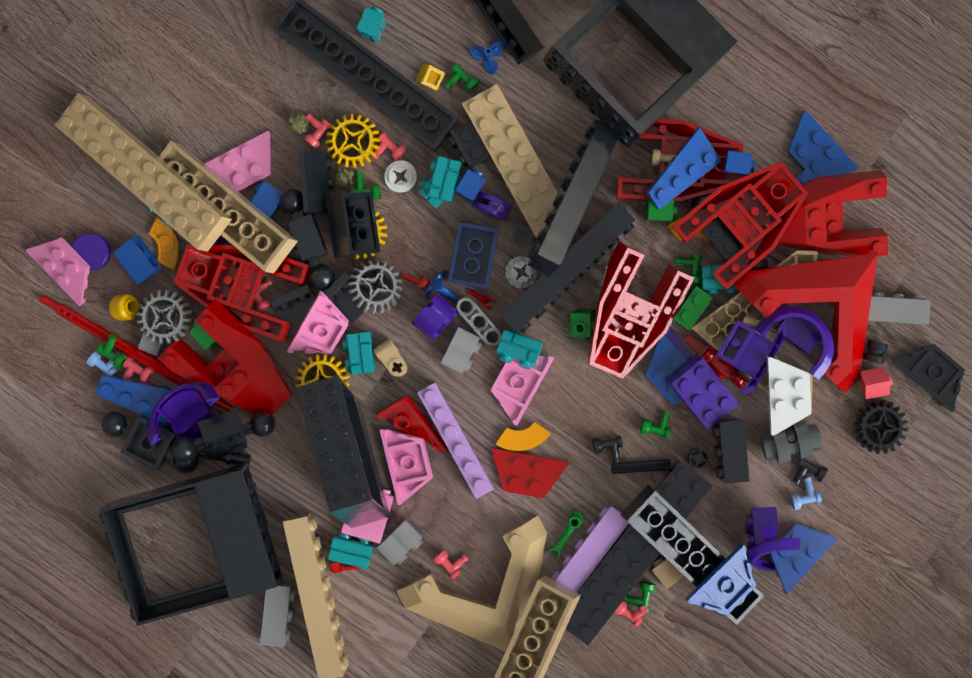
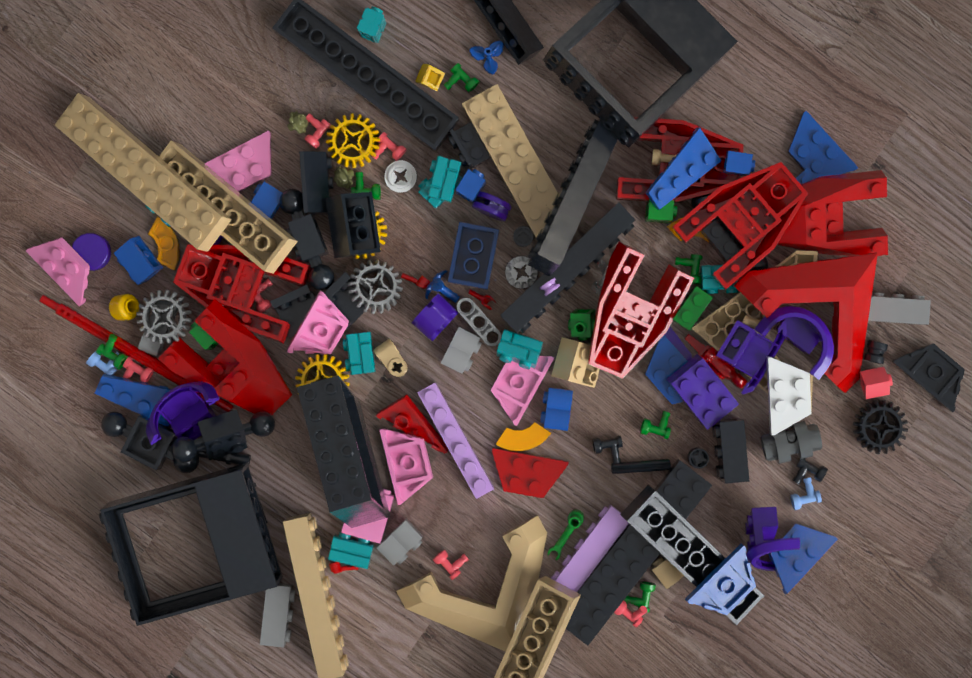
none -> lavender bush [540,277,560,296]
none -> blue brick [540,388,573,431]
none -> tan slope [551,337,600,388]

